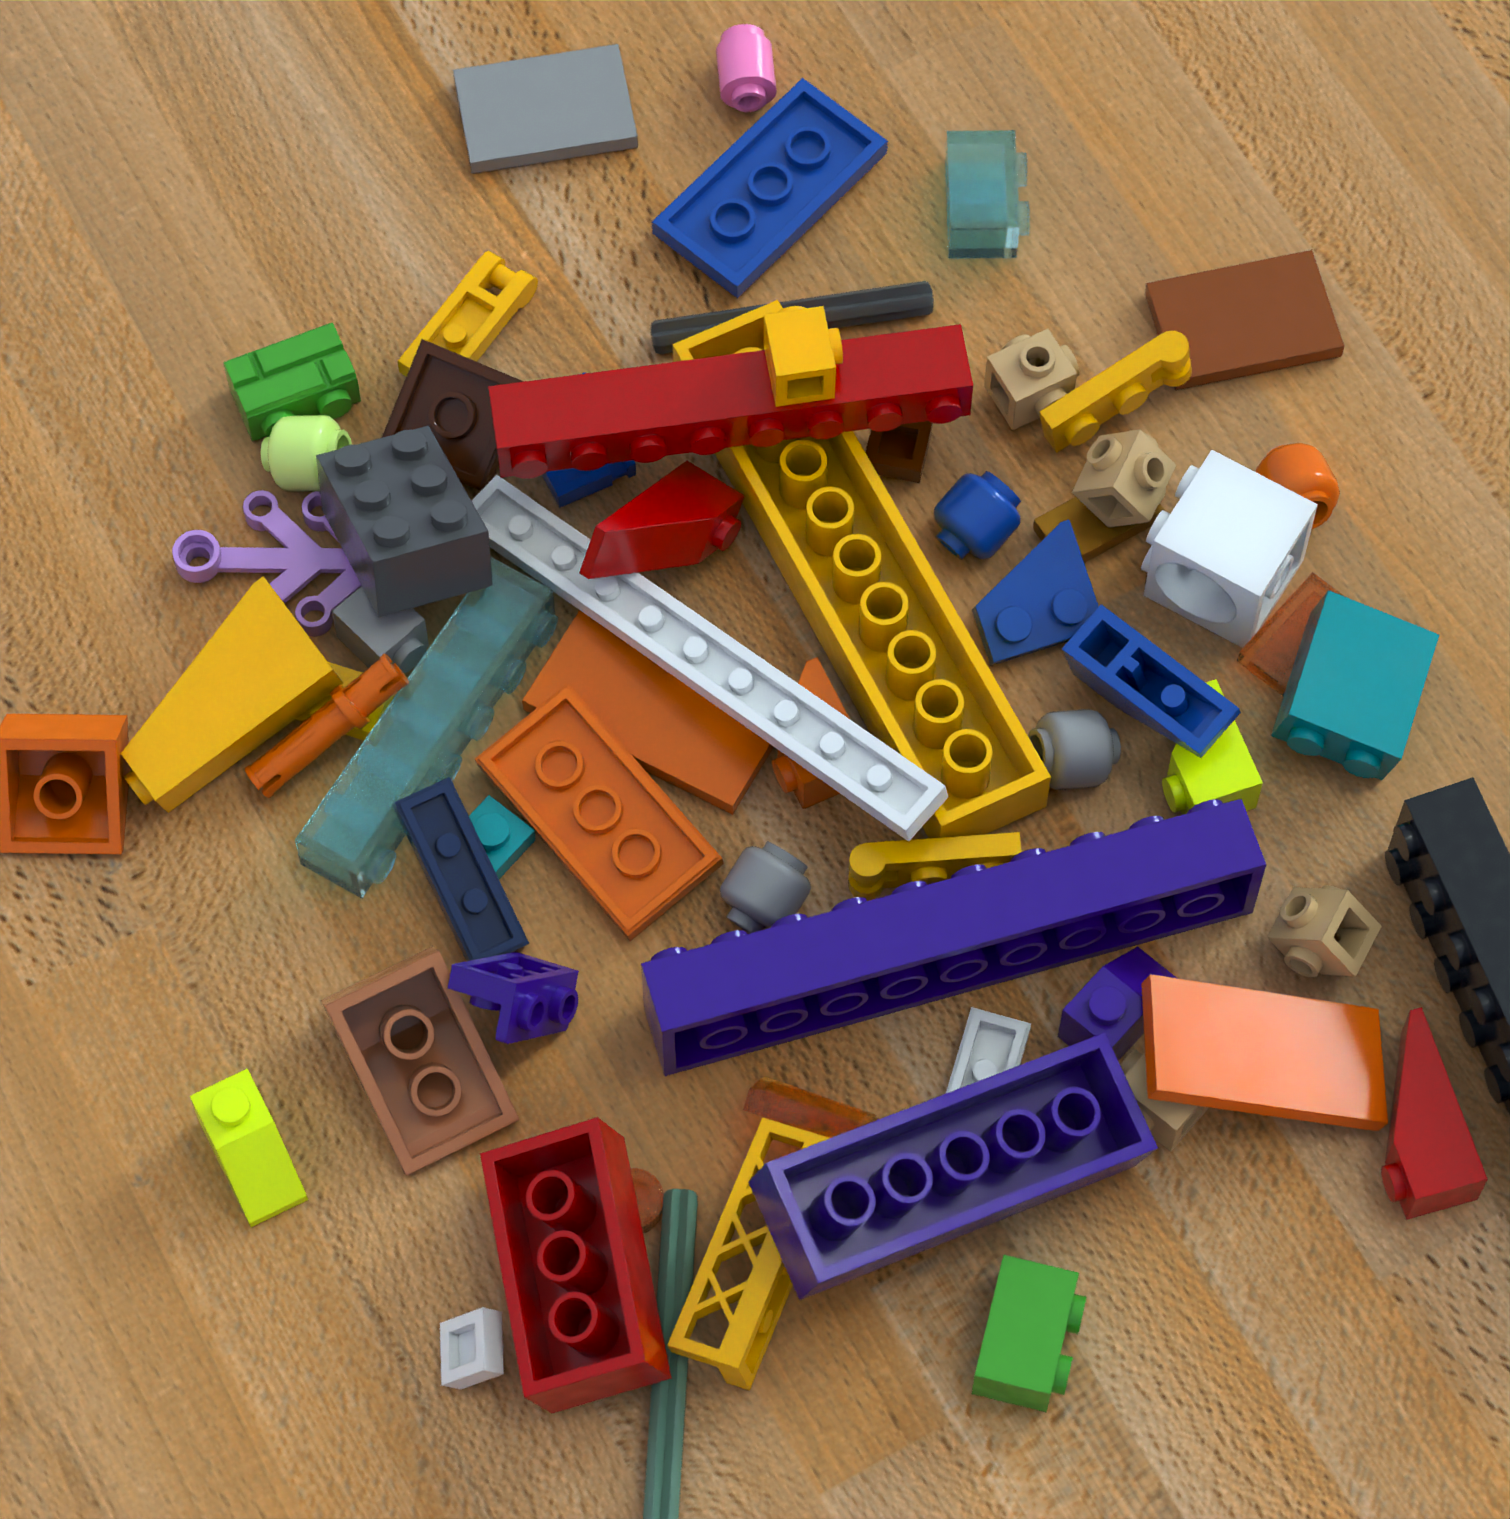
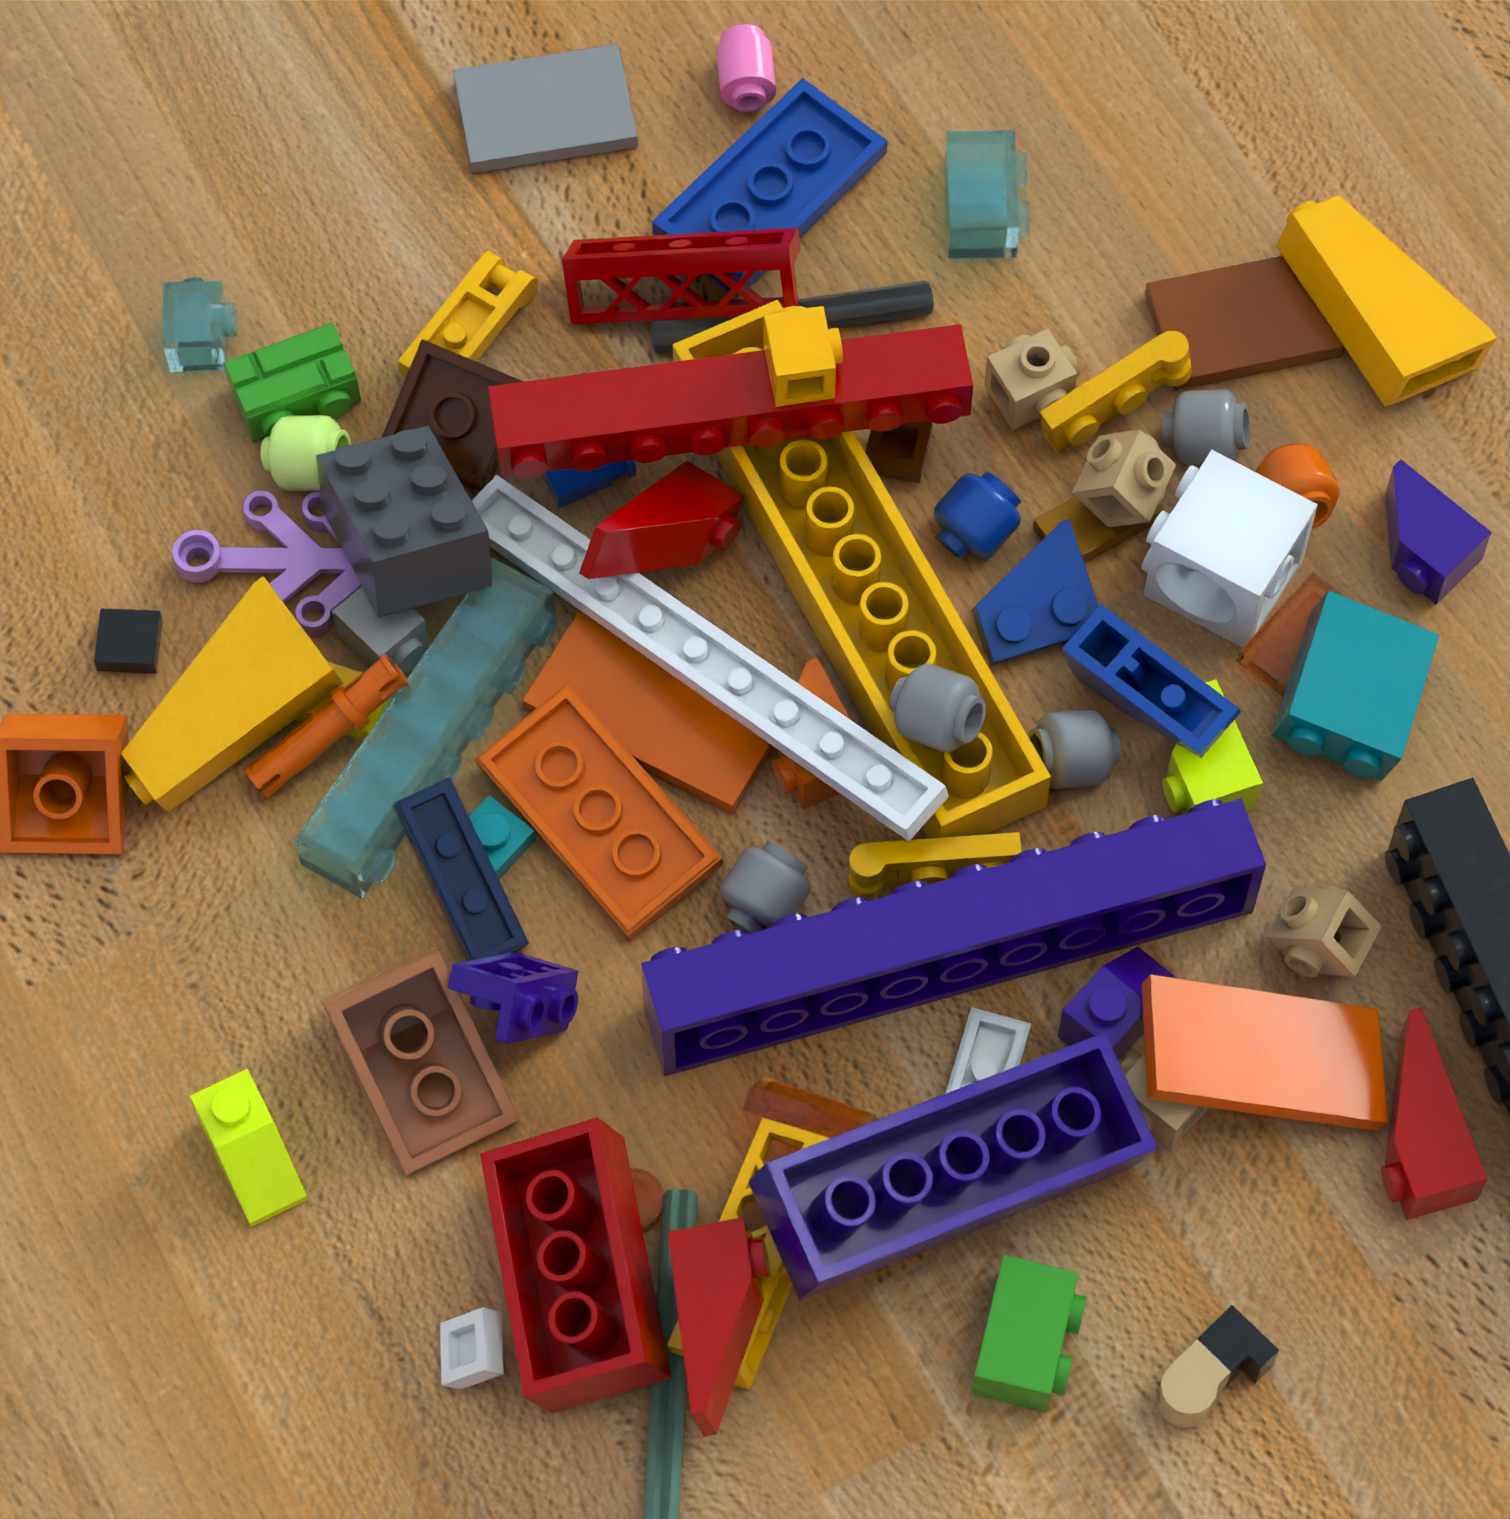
none -> black tile [94,608,163,673]
none -> clear light blue brick [162,278,238,372]
none -> red fence [562,228,801,325]
none -> red slope [667,1217,771,1437]
none -> light grey head [890,664,986,752]
none -> leg [1156,1305,1279,1428]
none -> light grey head [1162,389,1250,466]
none -> yellow slope [1276,195,1497,408]
none -> dark purple slope [1385,459,1491,605]

